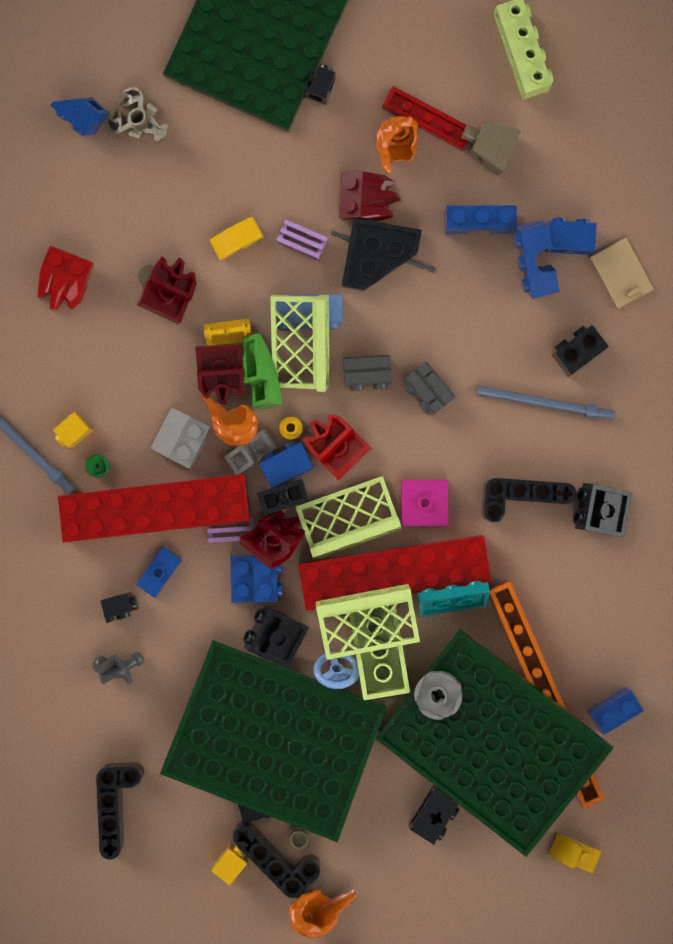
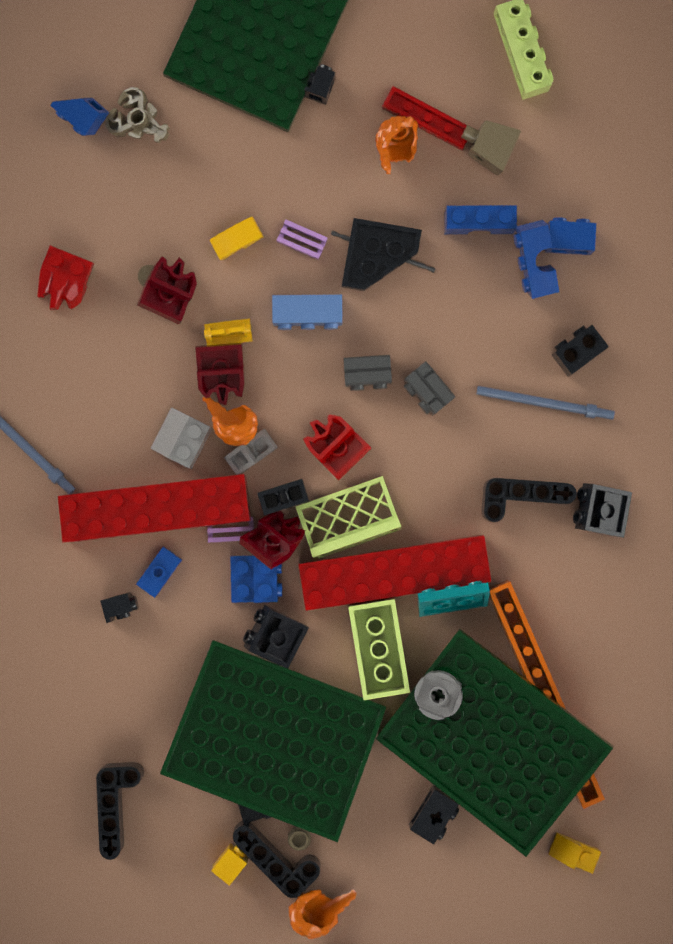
yellow brick [53,412,93,449] -> none
green tile [85,454,109,478] -> none
dark grey piece [92,652,144,685] -> none
bright green slope [242,333,282,409] -> none
blue brick [259,441,313,488] -> none
yellowish green fence [270,295,330,392] -> none
yellow plate [279,417,303,440] -> none
light blue piece [314,651,359,689] -> none
yellowish green fence [316,584,420,660] -> none
dark red plate [339,171,401,221] -> none
dark pink plate [401,480,448,526] -> none
blue brick [587,687,644,735] -> none
tan container [589,237,654,309] -> none

